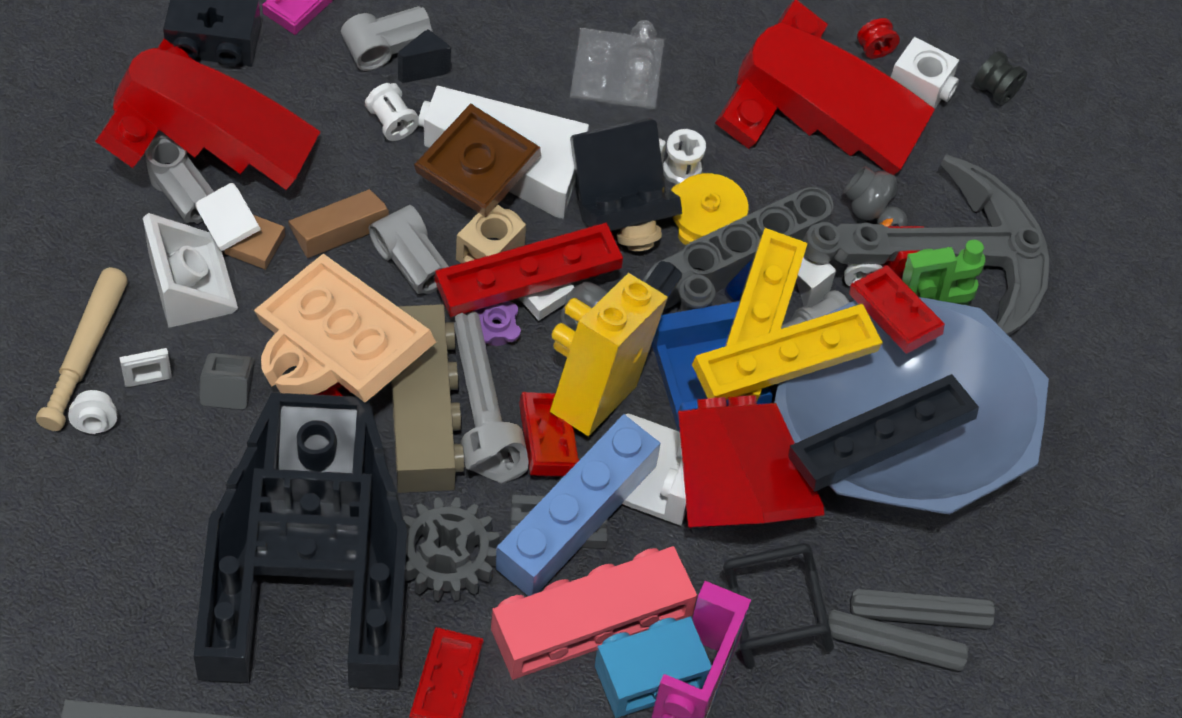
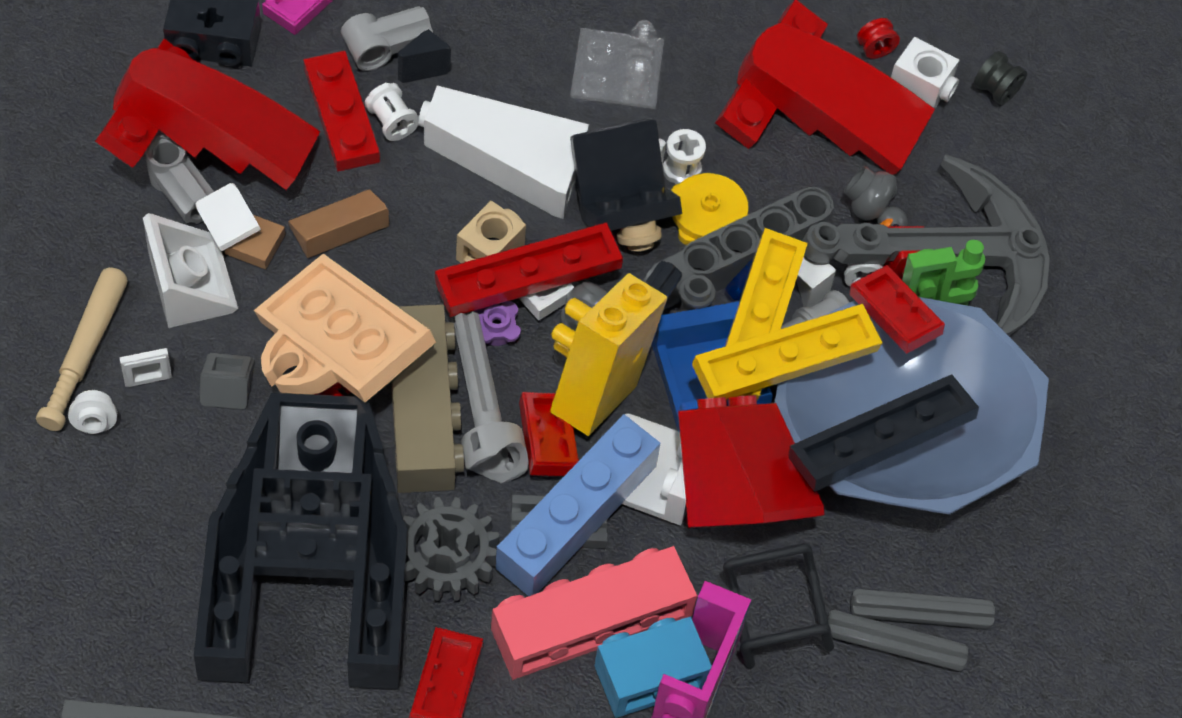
light grey piece [368,205,449,295] -> none
reddish brown plate [414,103,541,217] -> none
none -> red plate [303,51,380,172]

